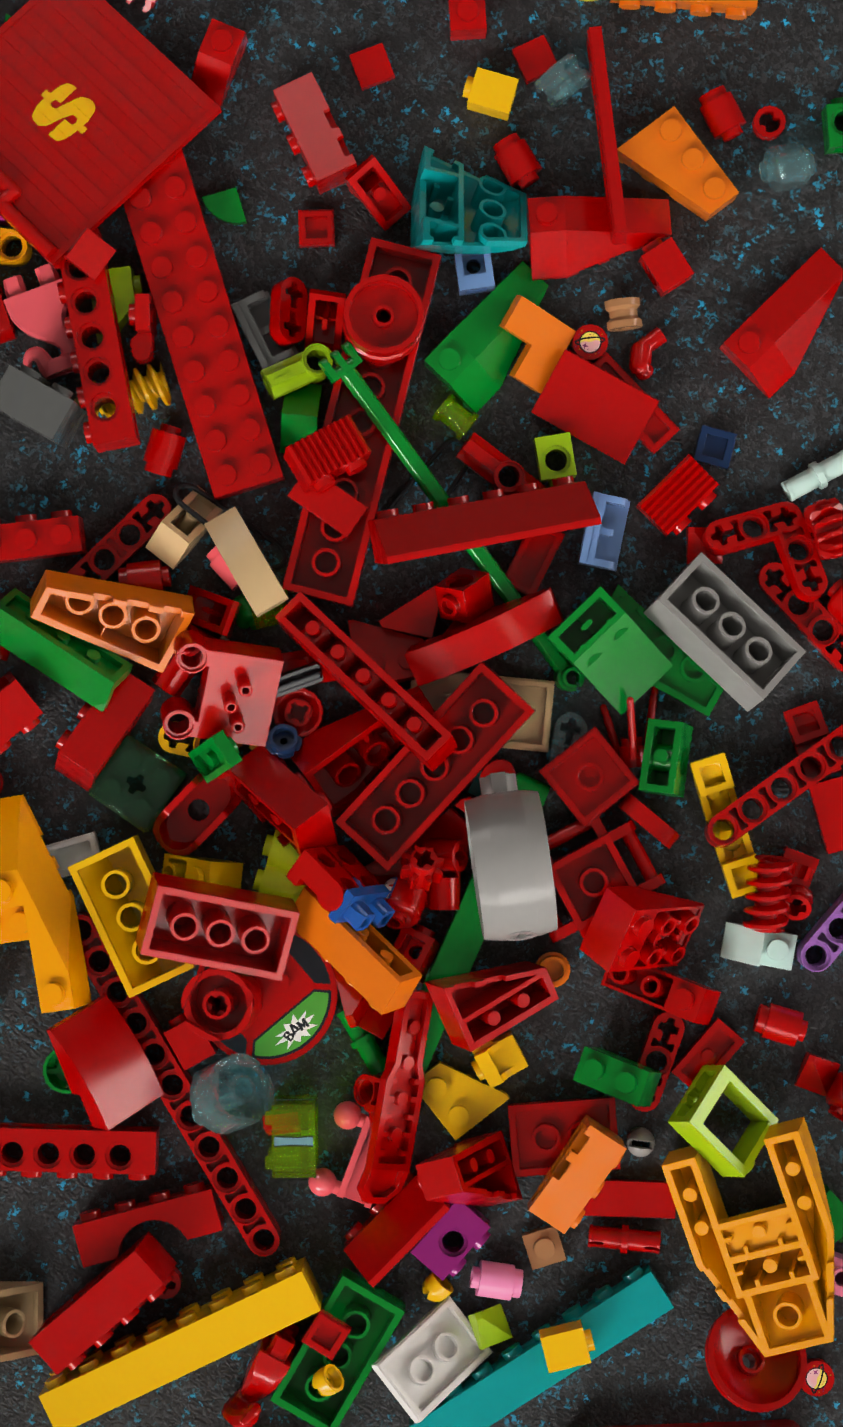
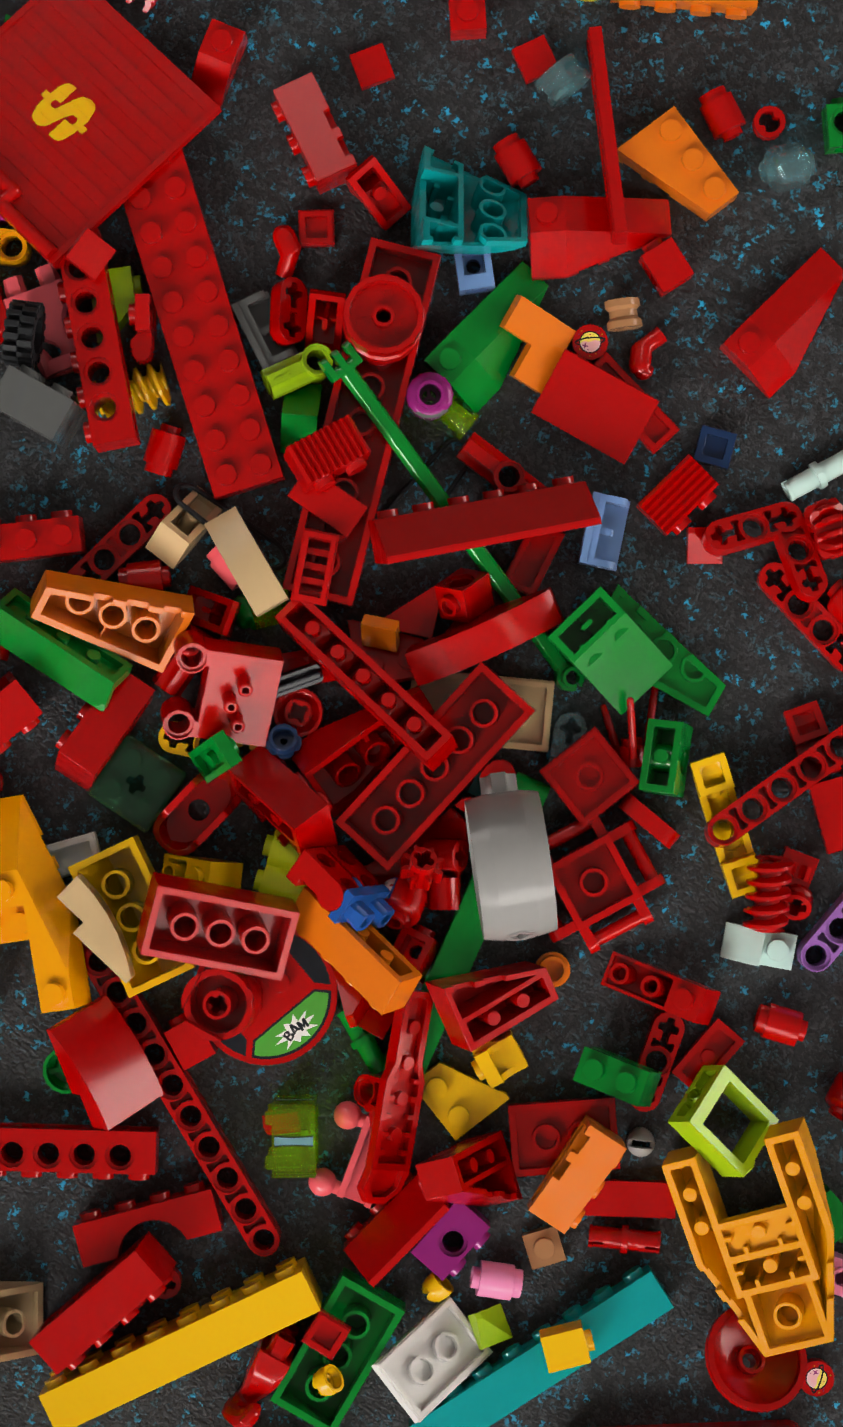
clear light blue brick [190,1053,274,1134] -> none
green tile [202,187,247,225] -> none
yellow brick [462,67,519,121] -> none
lime brick [533,432,577,487] -> none
red slope [579,886,705,973] -> none
light grey brick [643,552,806,712] -> none
red slope [794,1051,841,1096] -> none
none -> black tyre [2,299,46,369]
none -> tan slope [57,874,135,983]
none -> red arm [272,224,301,278]
none -> red slope [290,527,340,606]
none -> orange tile [361,614,400,653]
none -> magenta head [406,372,453,421]

